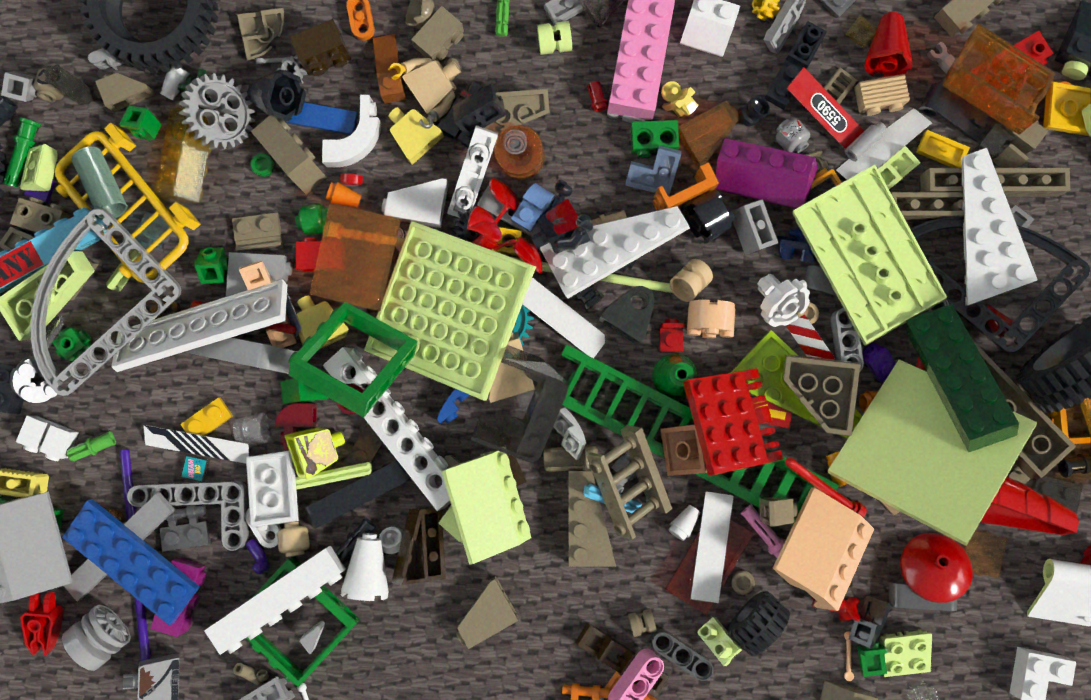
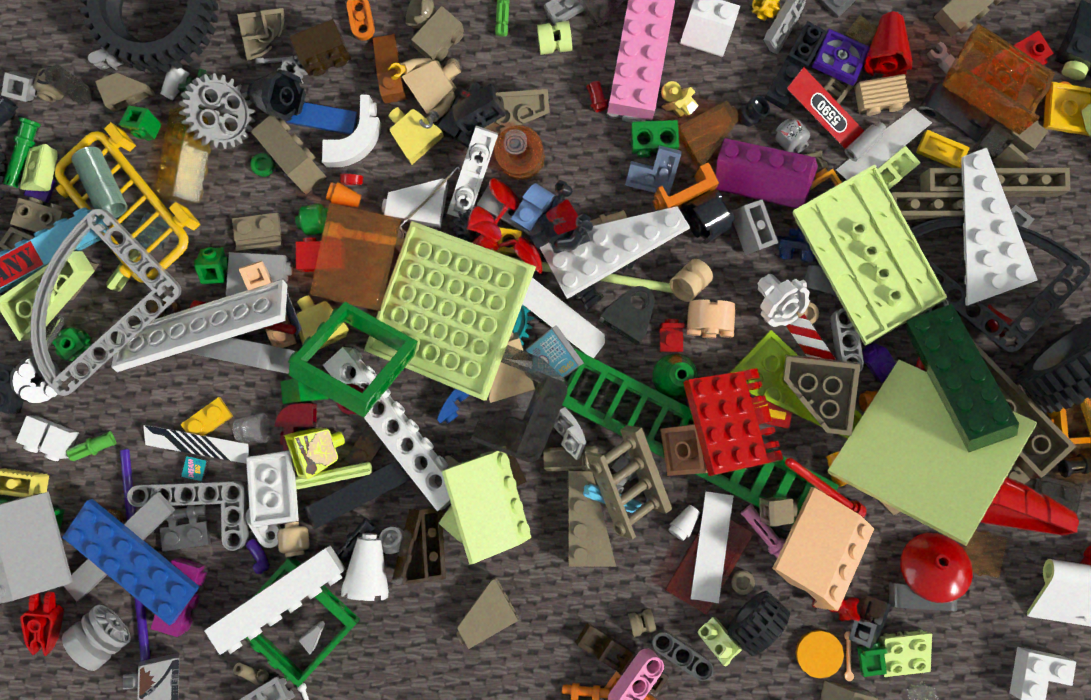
none -> dark tan piece [399,167,461,233]
none -> tile [525,325,584,387]
none -> light orange tile [795,629,844,678]
none -> dark purple piece [812,29,870,86]

